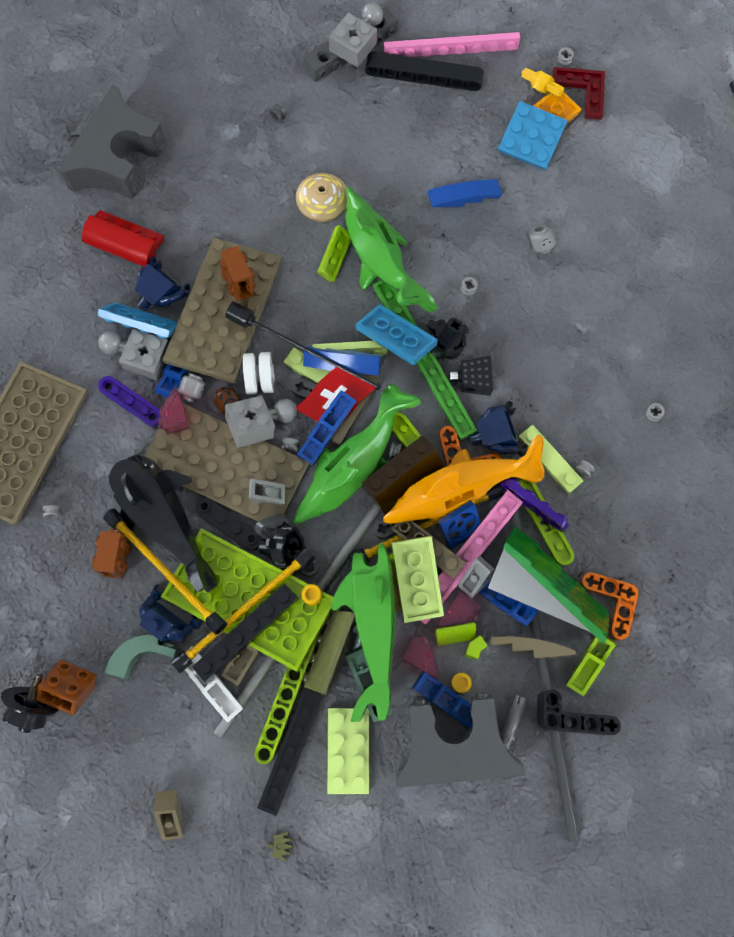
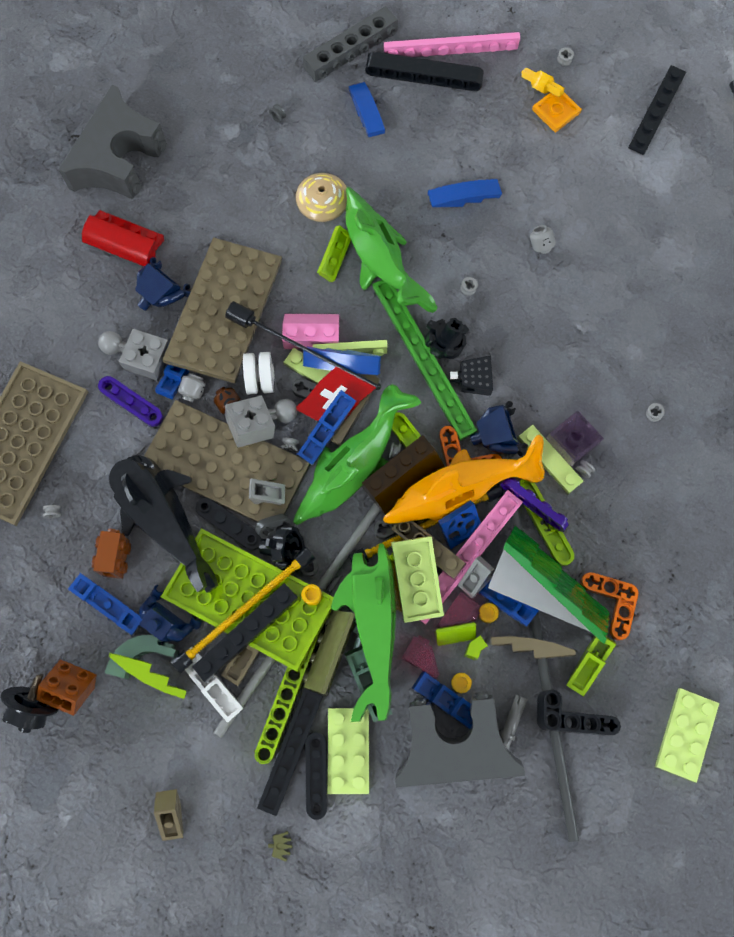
dark azure plate [98,302,178,339] -> none
yellow hose [103,508,228,635] -> none
clear pink slope [158,388,190,435] -> none
dark orange brick [219,246,256,302] -> none
light grey brick [329,2,383,67] -> none
dark azure plate [356,304,438,365] -> none
dark azure plate [498,101,568,171] -> none
dark red plate [552,67,605,120] -> none
none -> blue slope [68,573,142,635]
none -> lime slope [109,652,186,699]
none -> bright pink slope [282,314,339,349]
none -> black plate [305,733,327,820]
none -> blue slope [349,82,385,138]
none -> yellow tile [478,603,499,623]
none -> clear purple slope [546,411,604,467]
none -> black plate [628,65,686,155]
none -> yellowish green plate [655,688,719,783]

